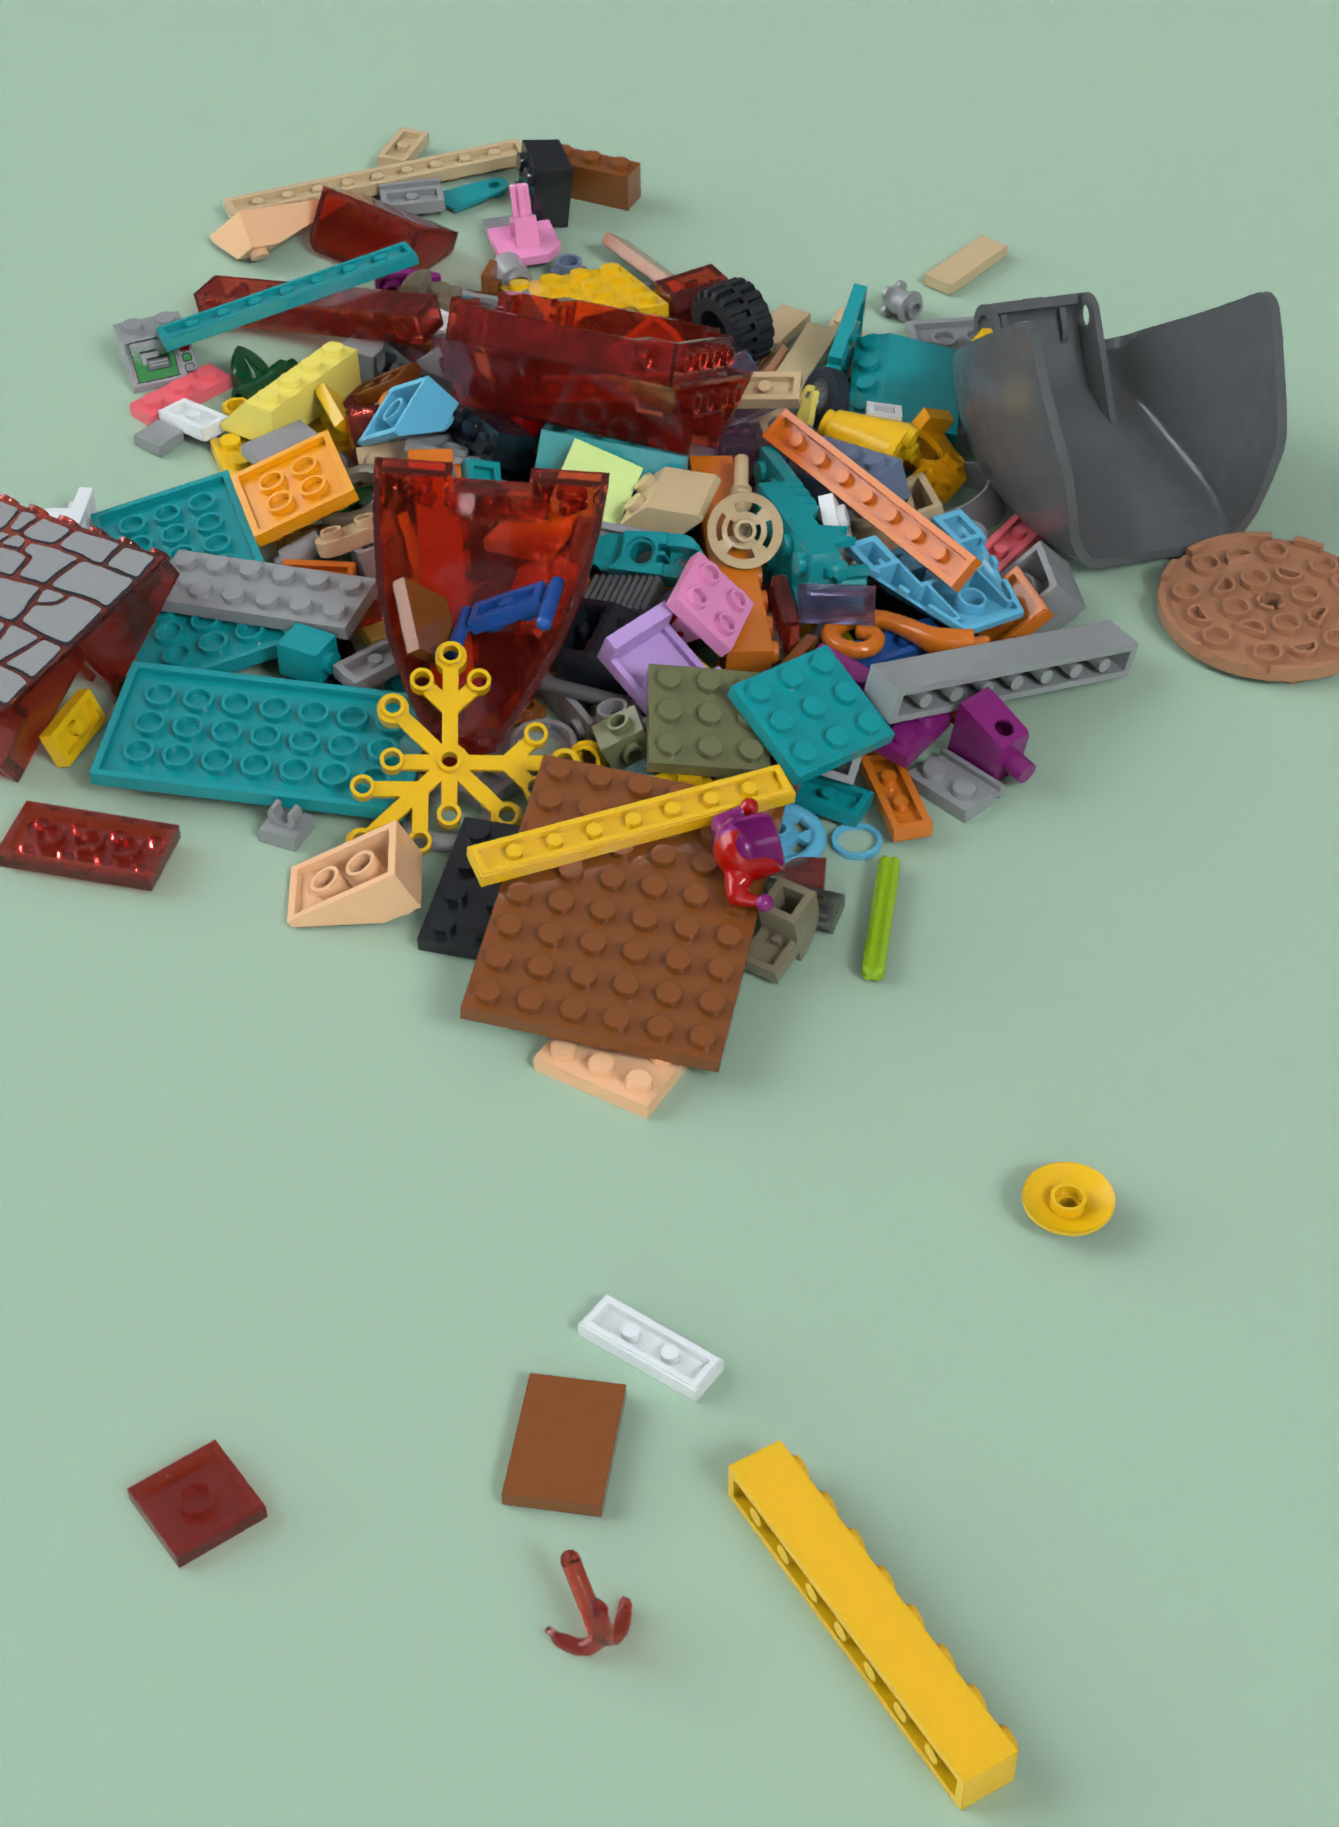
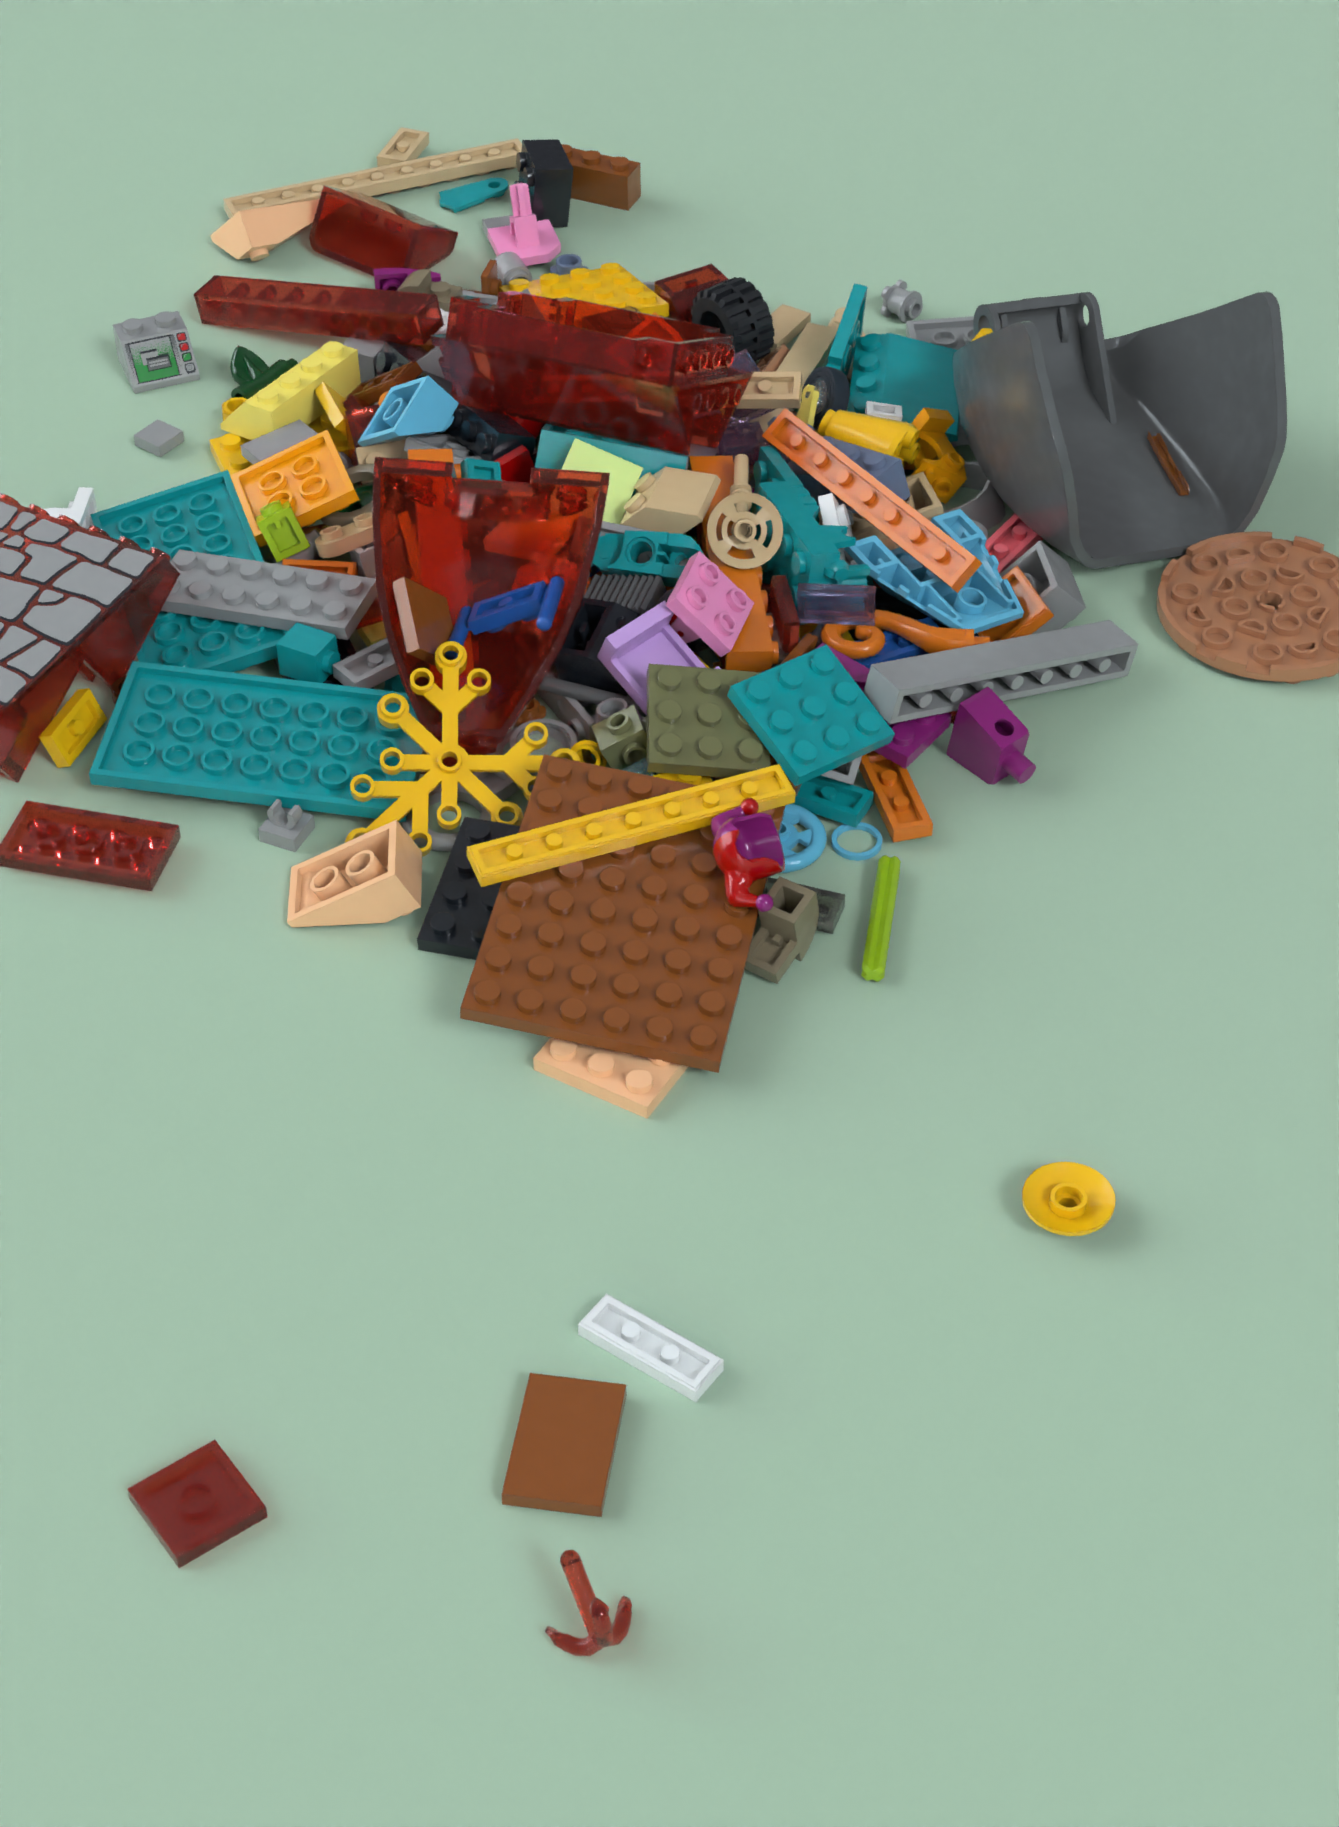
coral plate [129,363,233,426] -> none
teal tile [156,241,419,352] -> none
white plate [158,398,228,442] -> none
light grey plate [378,178,446,219] -> none
nougat tile [601,231,698,305] -> none
yellow brick [728,1440,1019,1811] -> none
clear red tile [784,857,826,897] -> none
light grey plate [909,747,1004,824] -> none
tan tile [924,235,1008,296] -> none
none -> lime bracket [256,500,310,563]
none -> red tile [494,445,539,486]
none -> dark orange piece [1147,431,1190,496]

